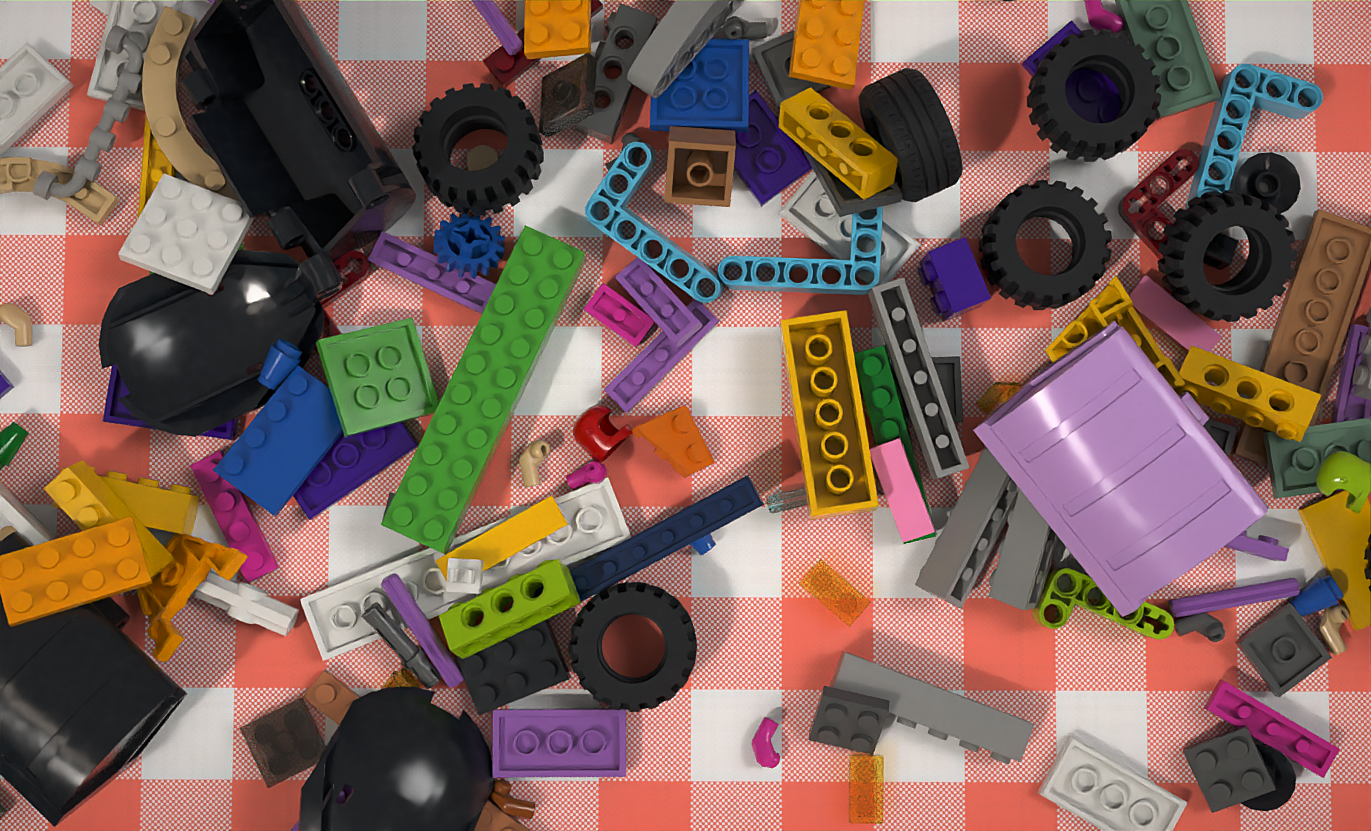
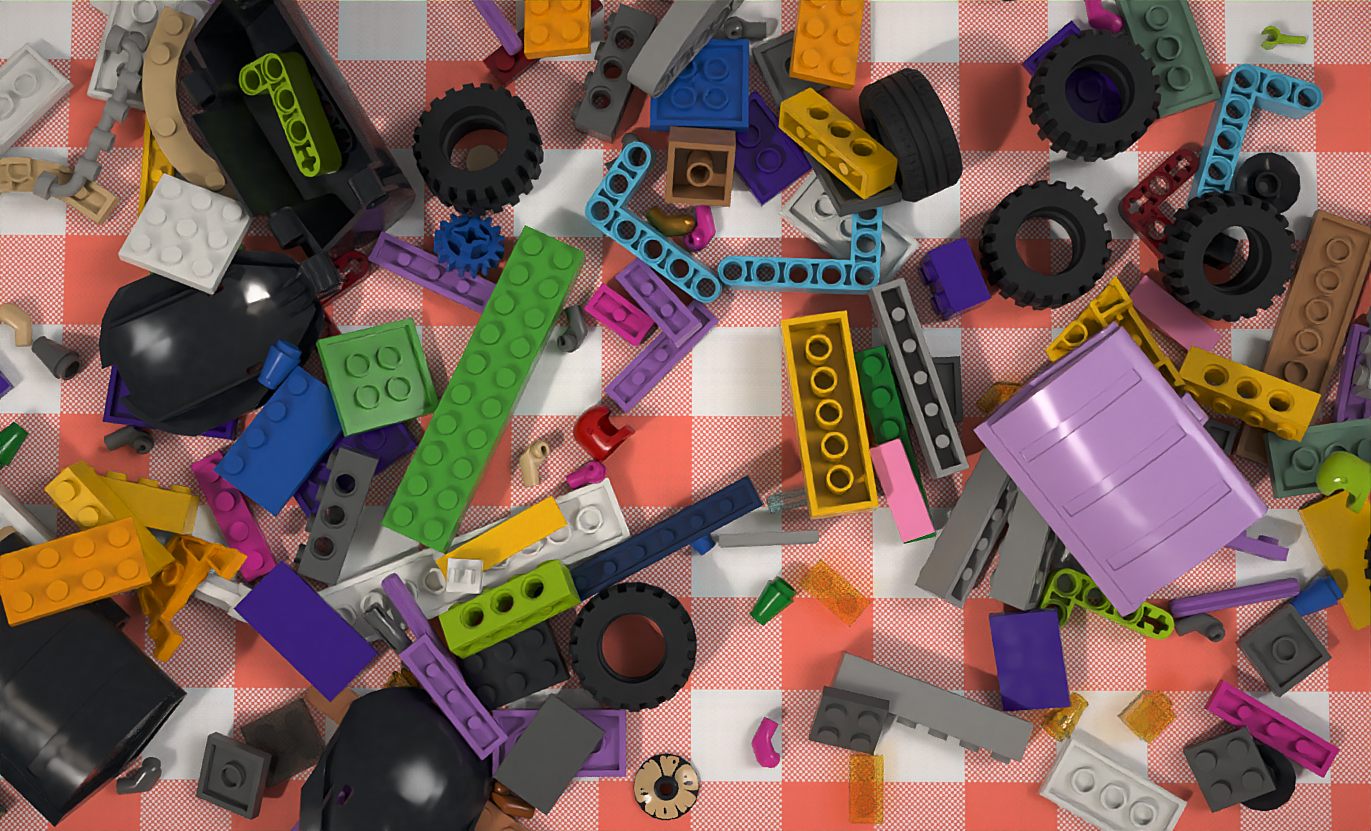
clear smoke plate [539,53,597,137] -> none
orange wing [632,404,715,478] -> none
tan arm [1318,605,1349,655] -> none
none -> dark grey cone [31,336,82,380]
none -> dark grey arm [104,426,154,454]
none -> dark grey arm [116,757,162,795]
none -> dark grey plate [196,732,271,820]
none -> dark purple tile [233,560,379,702]
none -> lime beam [239,51,342,177]
none -> dark grey brick [294,444,380,585]
none -> medium lavender plate [398,633,508,760]
none -> dark grey tile [492,693,606,816]
none -> dark grey arm [557,305,588,353]
none -> tan dish [633,753,699,820]
none -> pearl gold arm [645,206,695,237]
none -> dark pink arm [685,205,716,251]
none -> light grey tile [718,530,819,548]
none -> green cone [750,576,797,626]
none -> dark purple tile [989,607,1071,712]
none -> clear yellow cone [1041,692,1089,742]
none -> clear yellow brick [1117,689,1177,744]
none -> lime hand [1261,26,1306,50]

